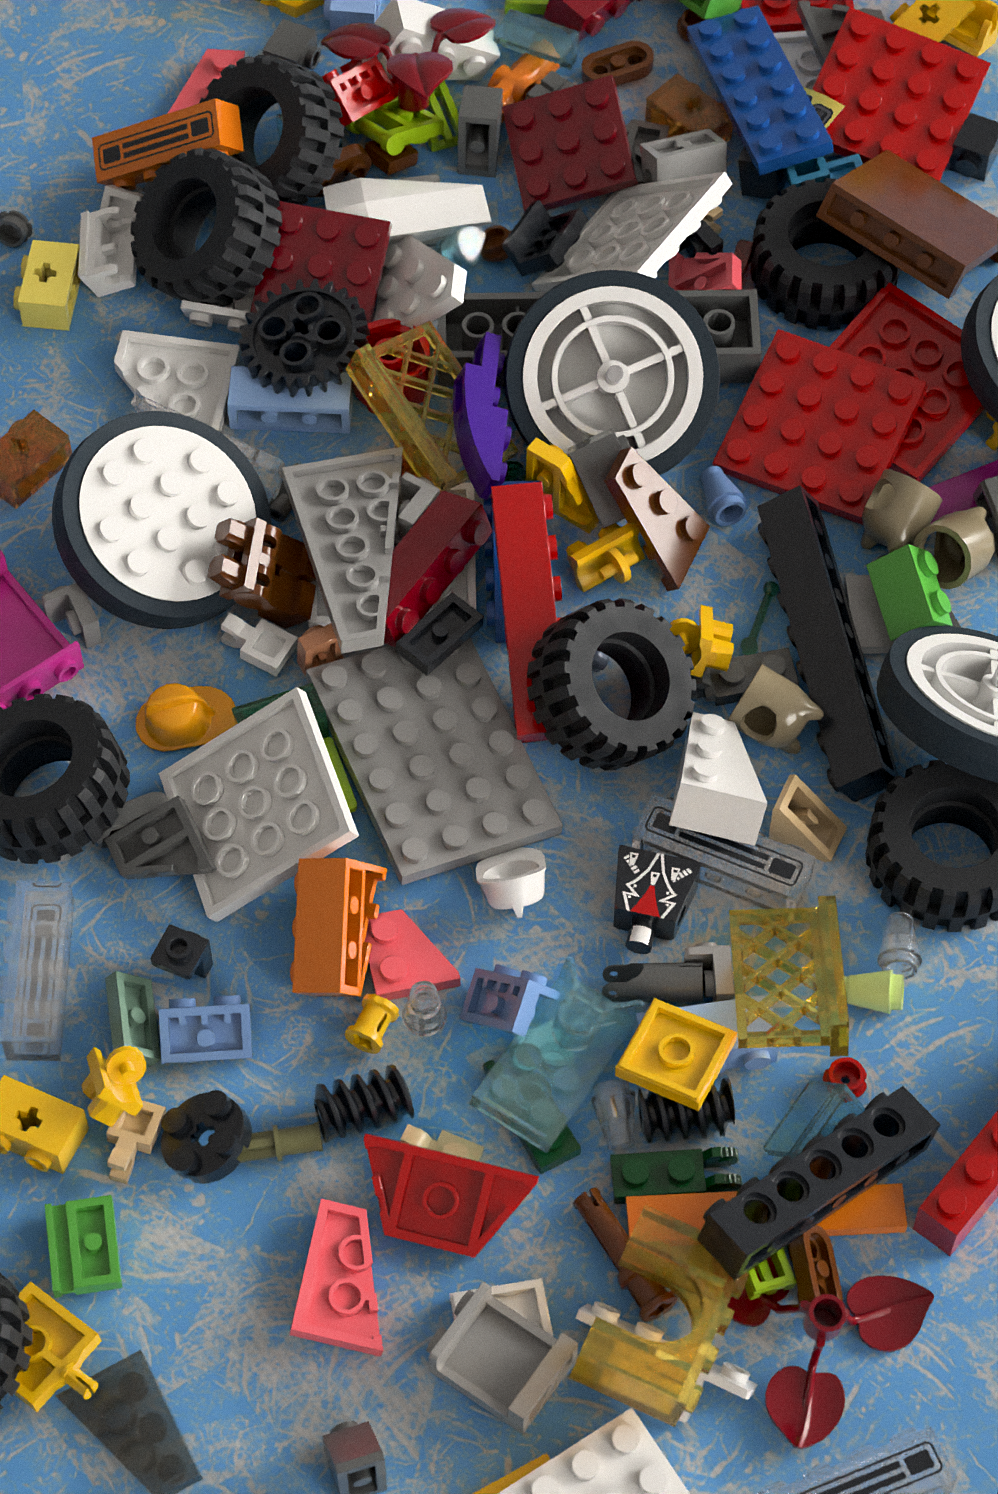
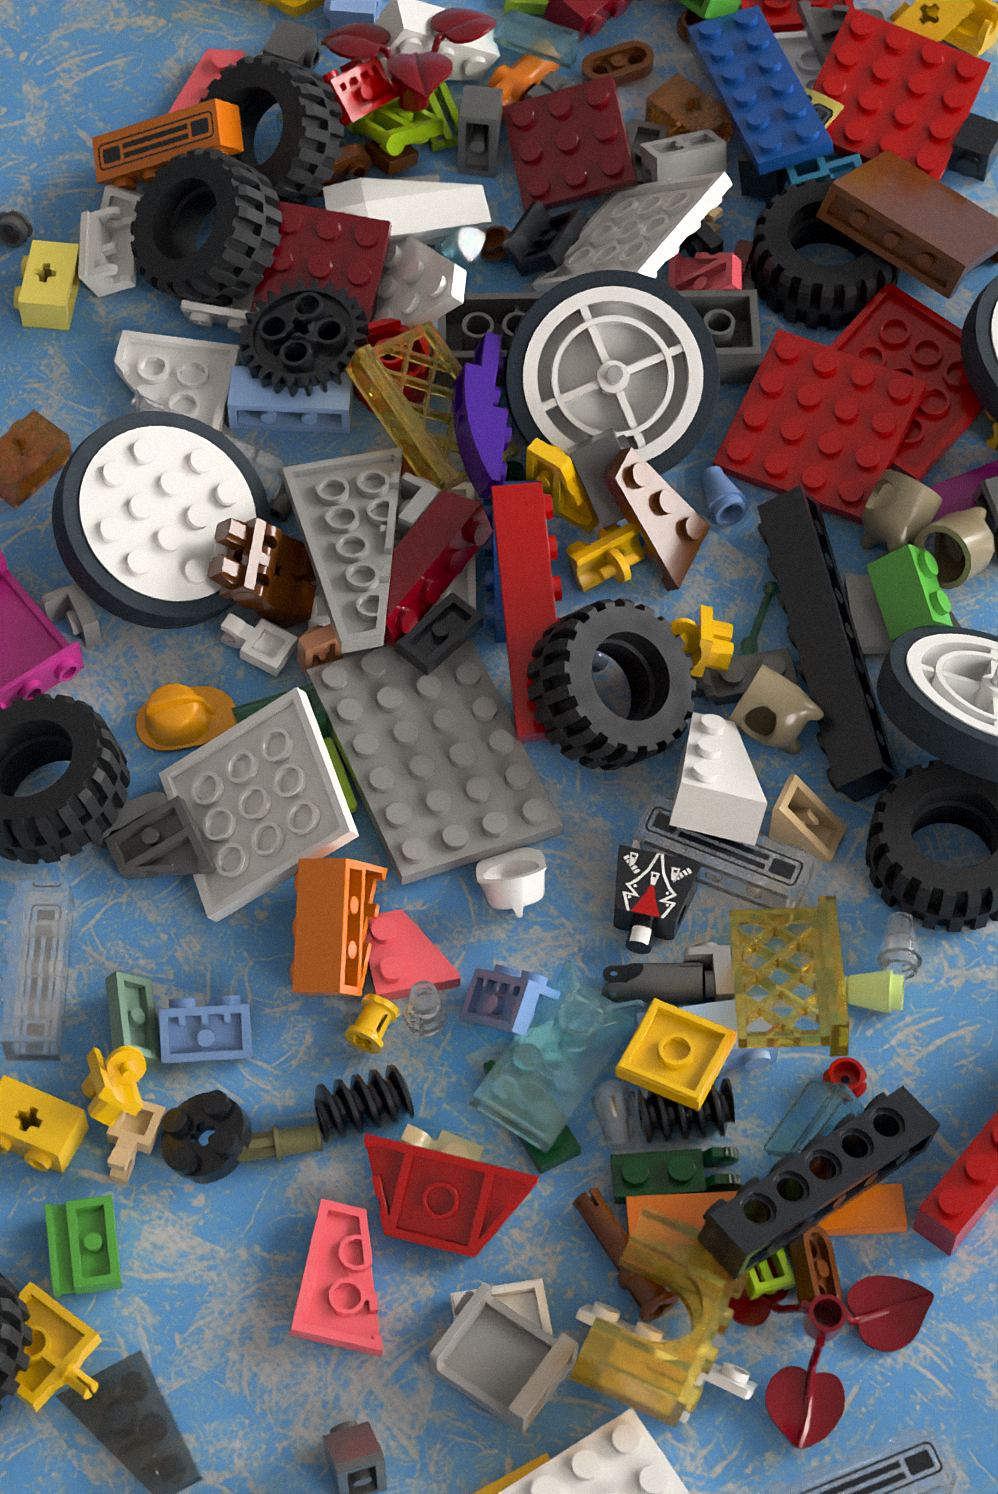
black bracket [150,924,213,980] -> none

